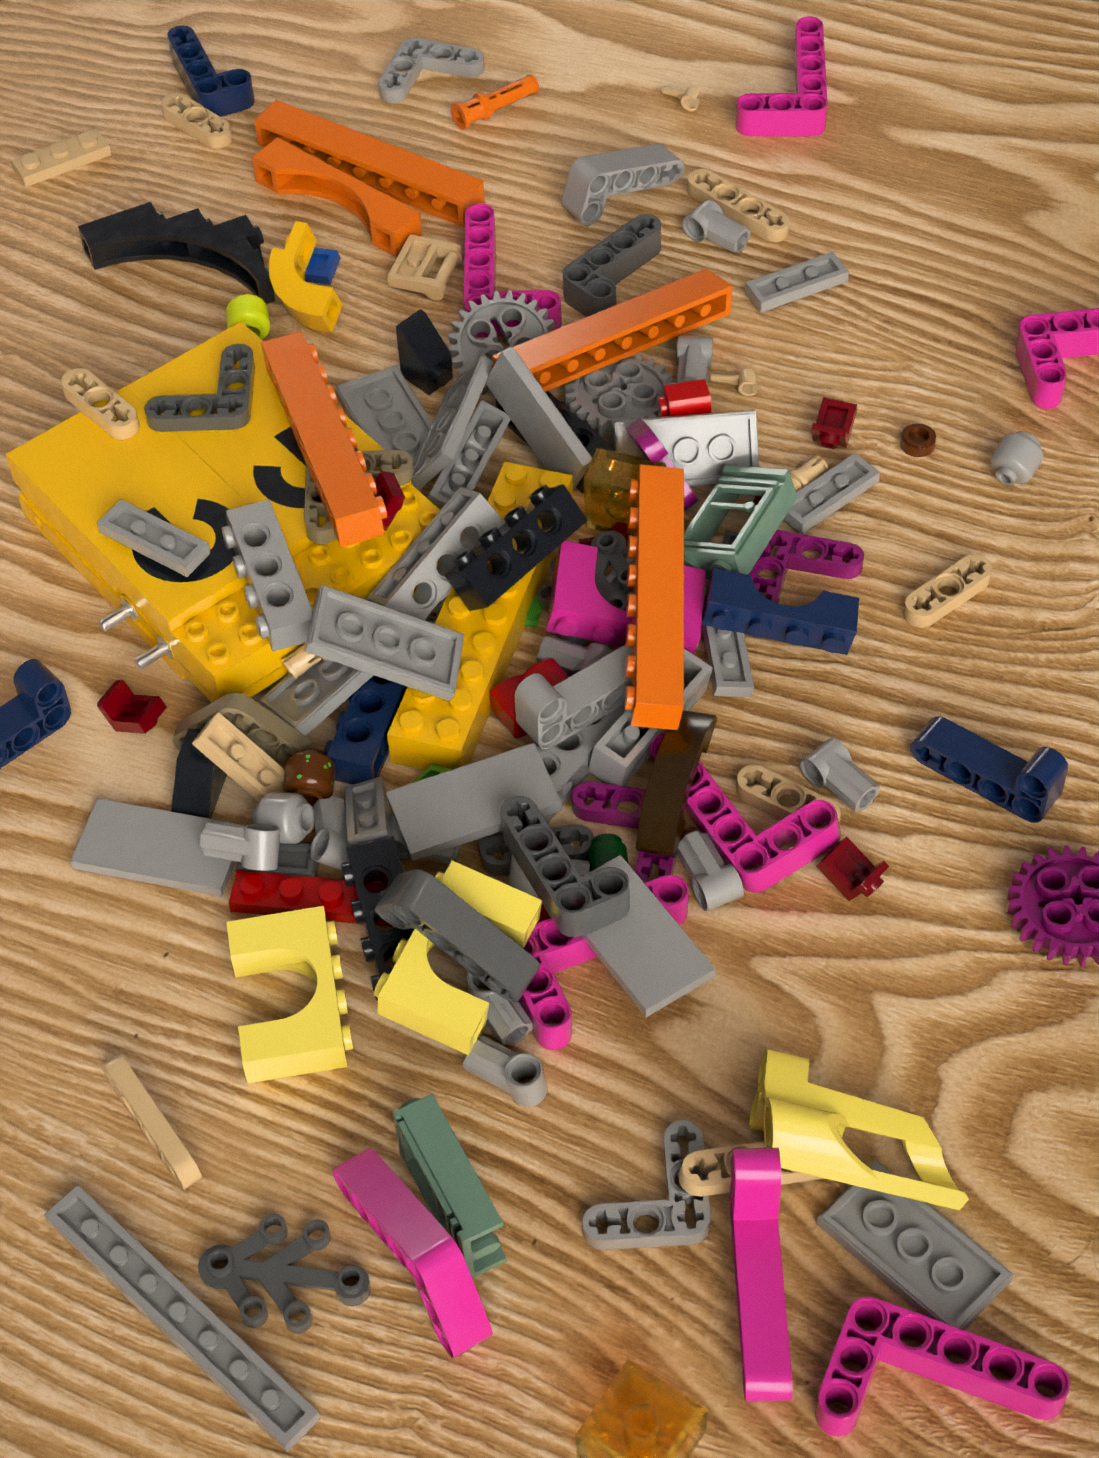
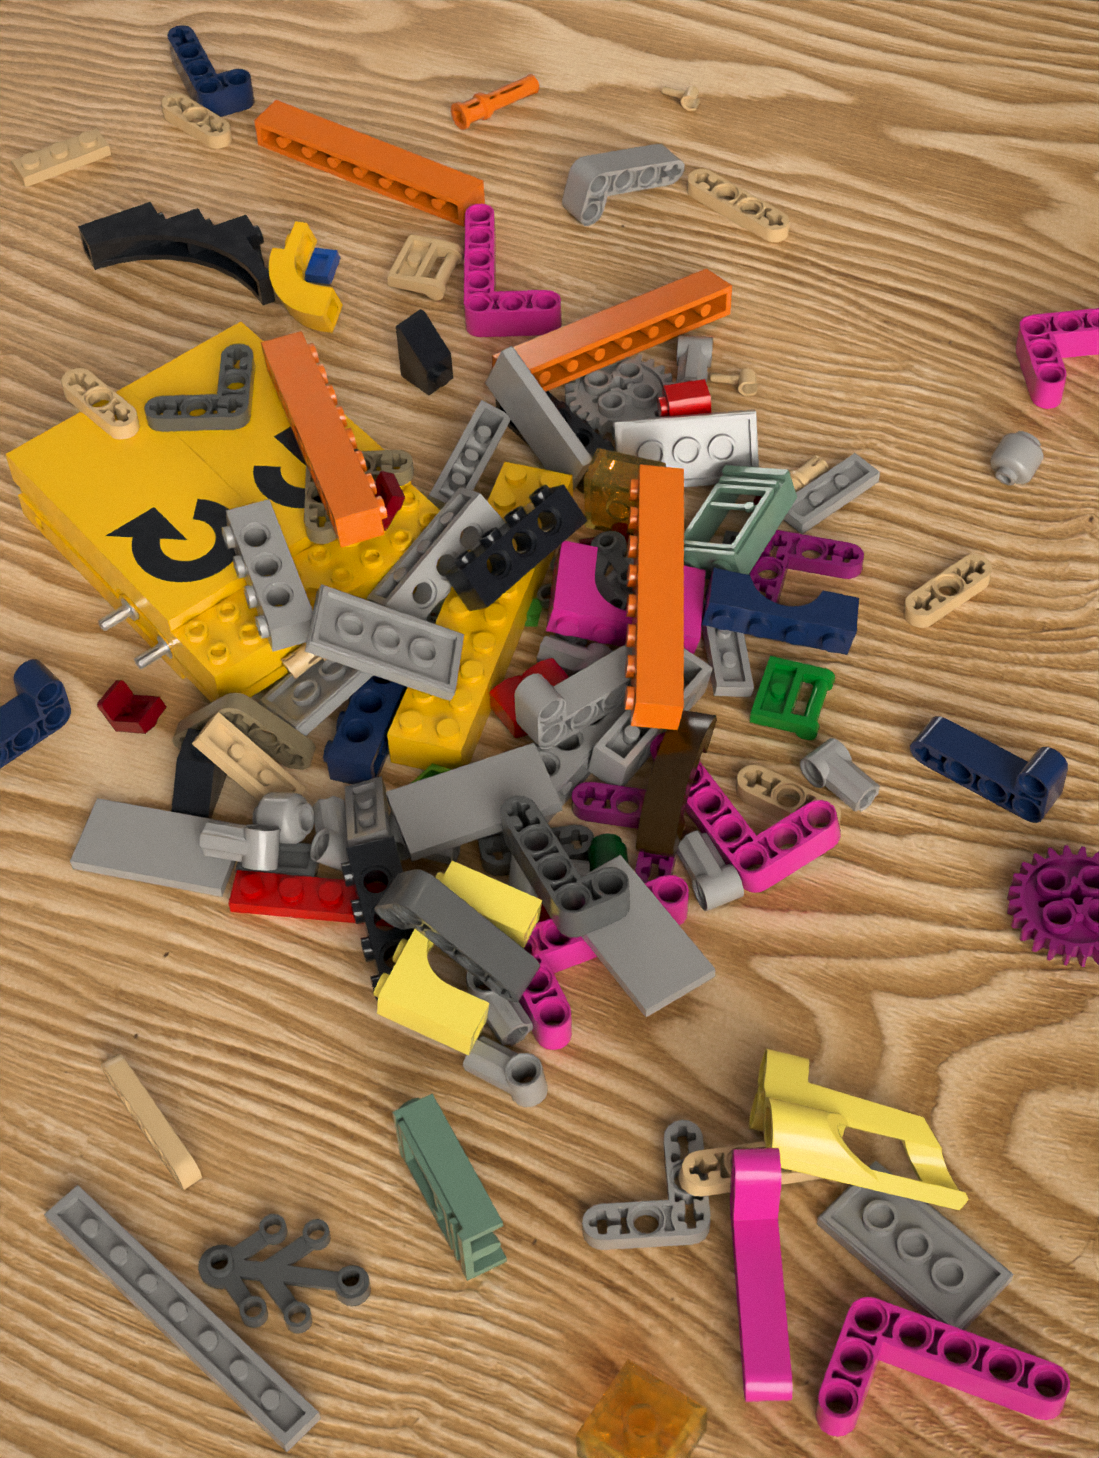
light grey plate [97,499,211,577] -> none
neon yellow head [225,294,271,340] -> none
light yellow arch [226,906,353,1084] -> none
orange arch [252,137,422,258] -> none
reddish brown head [283,748,336,807] -> none
dark pink beam [332,1147,493,1359] -> none
light grey tile [334,365,433,468] -> none
light grey beam [378,38,484,103] -> none
light grey tile [411,355,494,491] -> none
light grey gear [448,290,555,395] -> none
dark grey beam [562,214,661,317] -> none
magenta beam [625,418,699,511] -> none
light grey piece [682,200,751,255] -> none
dark pink beam [736,16,828,136] -> none
light grey plate [745,252,849,312] -> none
dark red bracket [811,397,858,449] -> none
dark red bracket [816,837,889,901] -> none
reddish brown tile [900,423,936,457] -> none
none -> green plate [750,656,836,741]

